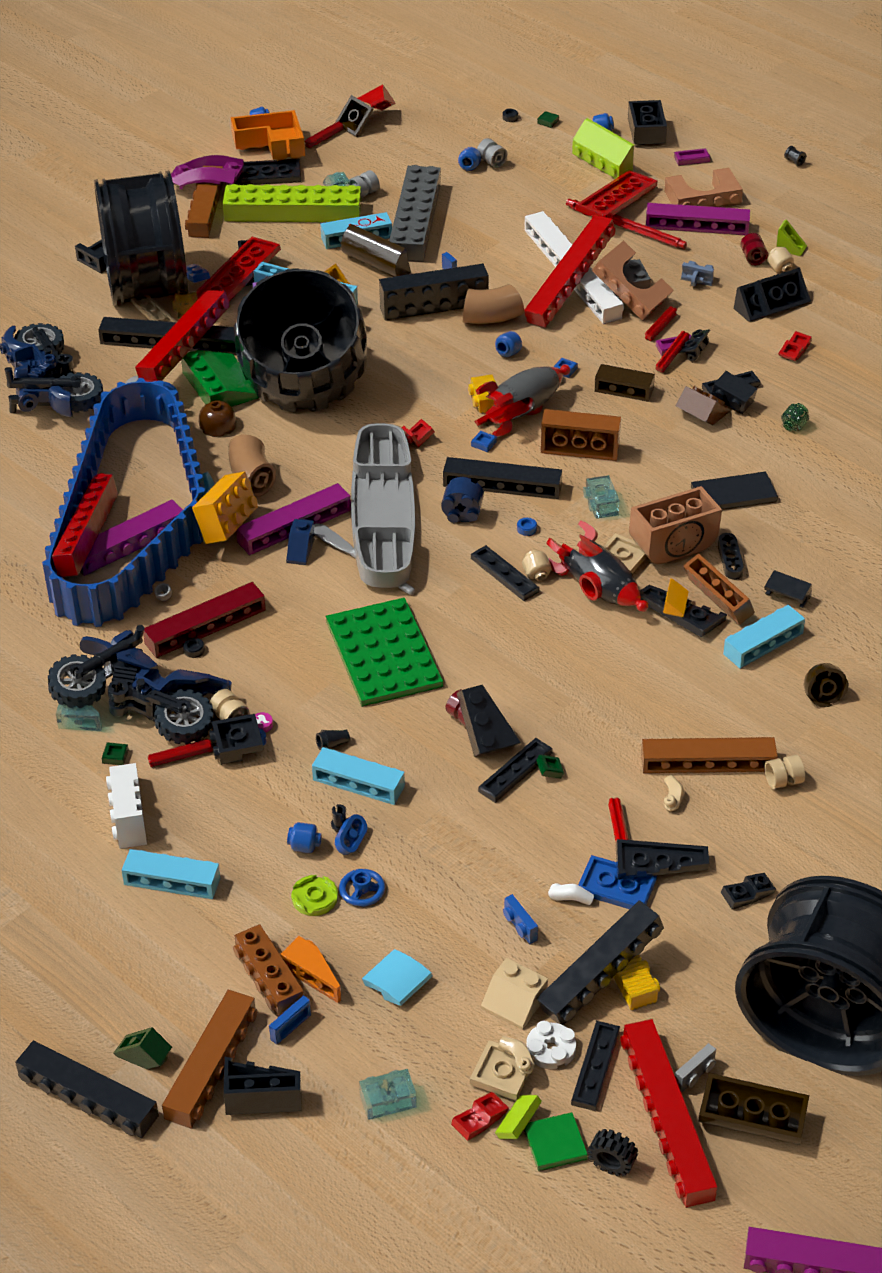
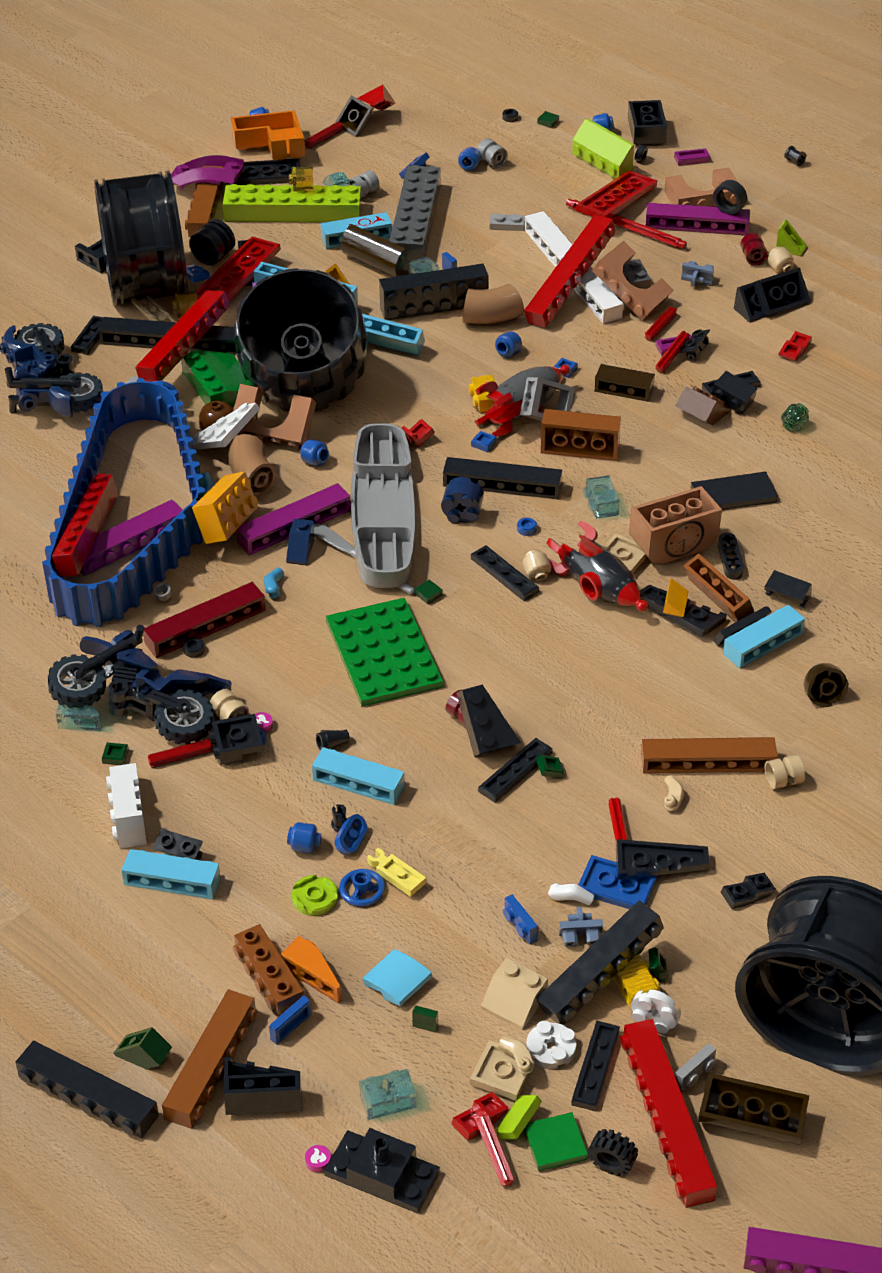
none -> black tile [70,315,103,355]
none -> black hinge [152,829,203,860]
none -> black wheel [189,219,236,266]
none -> white plate [193,403,260,450]
none -> nougat arch [233,384,316,448]
none -> dark azure arm [264,567,284,599]
none -> clear yellow brick [289,167,314,191]
none -> blue head [300,440,329,466]
none -> dark pink tile [305,1145,331,1172]
none -> black brick [324,1128,440,1214]
none -> medium azure brick [362,314,425,356]
none -> light yellow plate [367,848,426,897]
none -> blue plate [399,152,430,179]
none -> clear light blue brick [407,257,440,274]
none -> dark green tile [412,1005,438,1033]
none -> dark green tile [414,579,443,604]
none -> axle [476,1115,515,1187]
none -> light grey plate [489,213,525,231]
none -> light grey window [520,377,574,421]
none -> sand blue hips [559,907,603,946]
none -> white plate [631,990,681,1034]
none -> black tile [634,145,648,162]
none -> dark green tile [648,947,668,981]
none -> black tyre [713,180,747,215]
none -> black tile [713,606,772,646]

